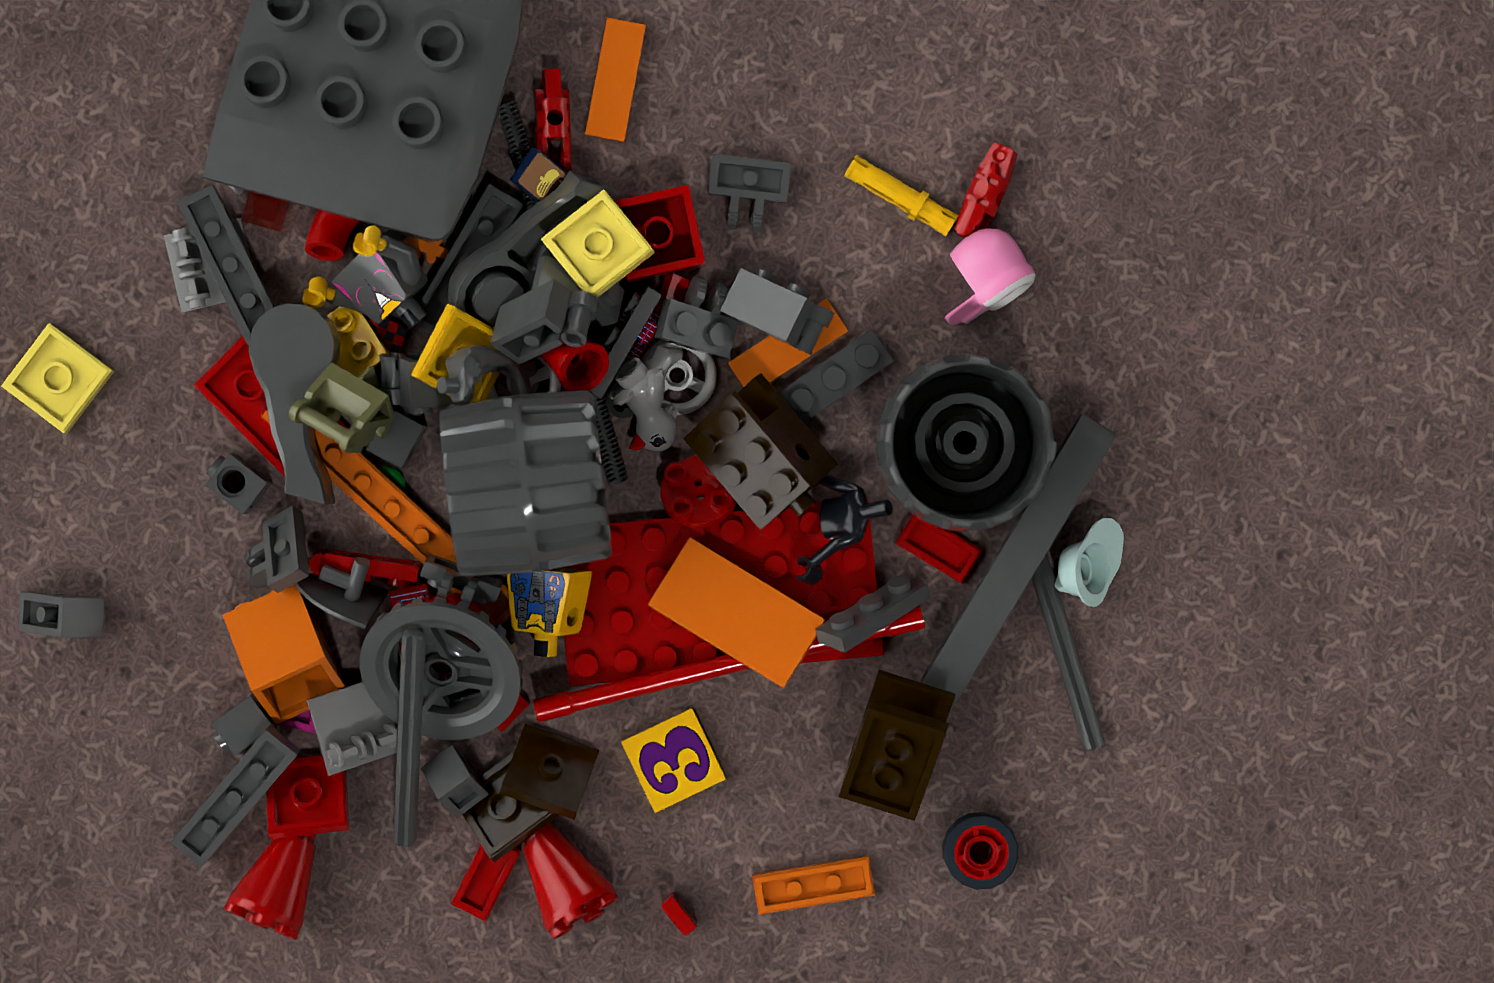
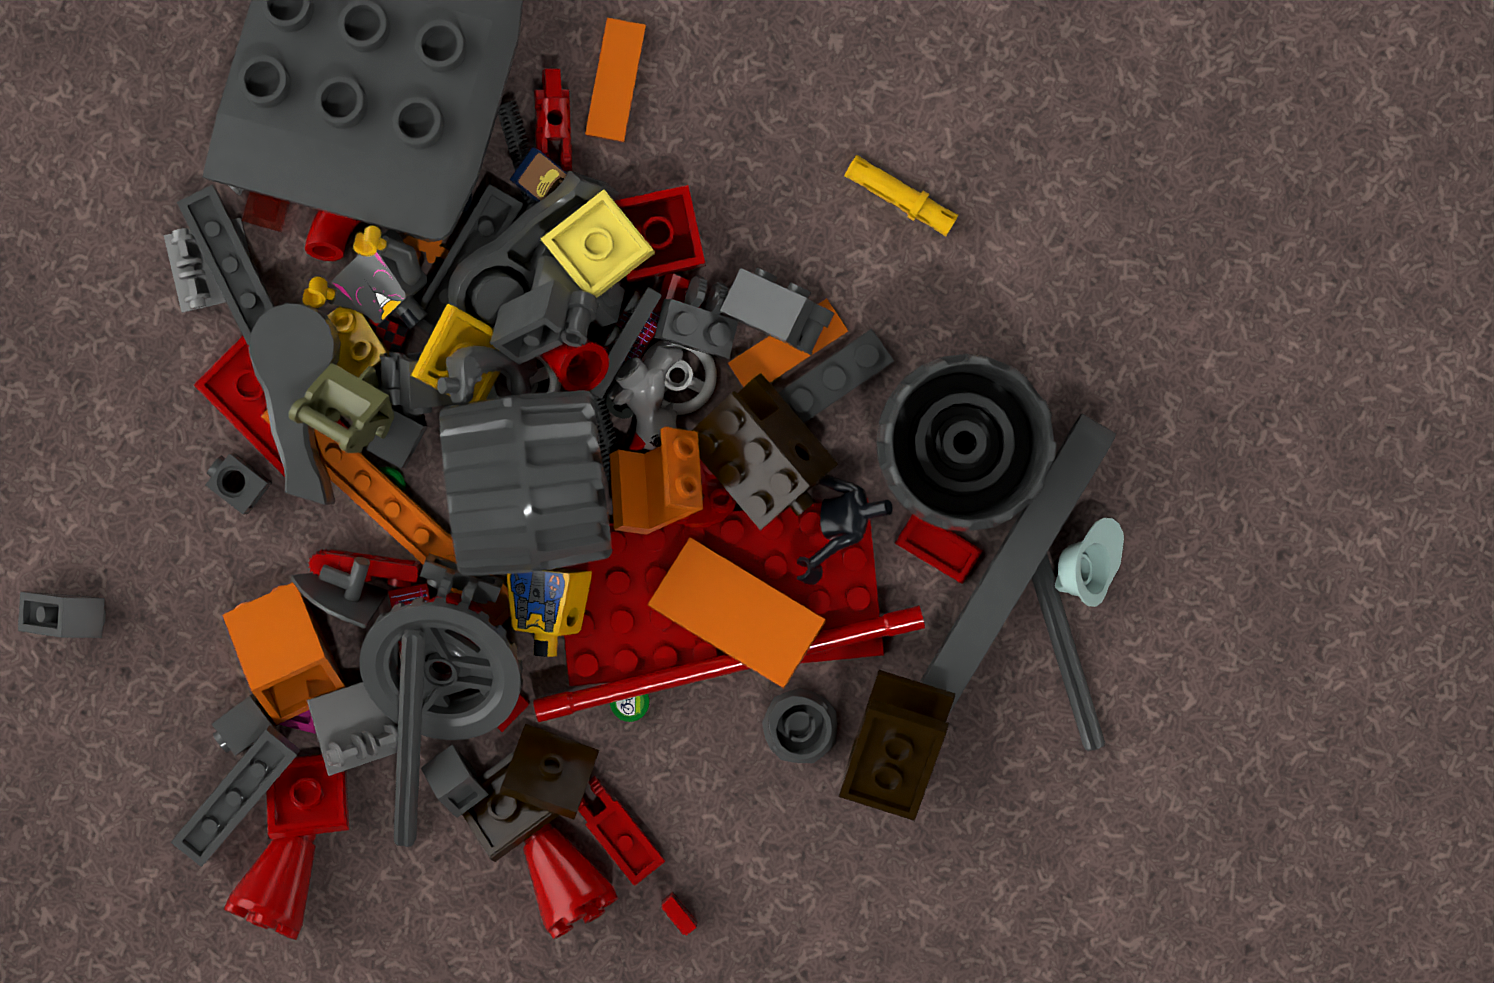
light yellow tile [1,323,114,434] -> none
dark grey hinge [244,506,309,593] -> none
red tile [450,845,522,922] -> none
tile [621,707,726,813] -> none
dark grey hinge [708,154,792,232] -> none
orange tile [752,855,875,915] -> none
dark grey plate [815,575,931,652] -> none
wheel [942,812,1019,890] -> none
bright pink piece [945,228,1036,326] -> none
red hinge [954,143,1018,238] -> none
none -> red hinge [578,776,666,886]
none -> orange panel [609,427,703,535]
none -> tile [610,694,650,722]
none -> dark grey hat [762,688,837,763]

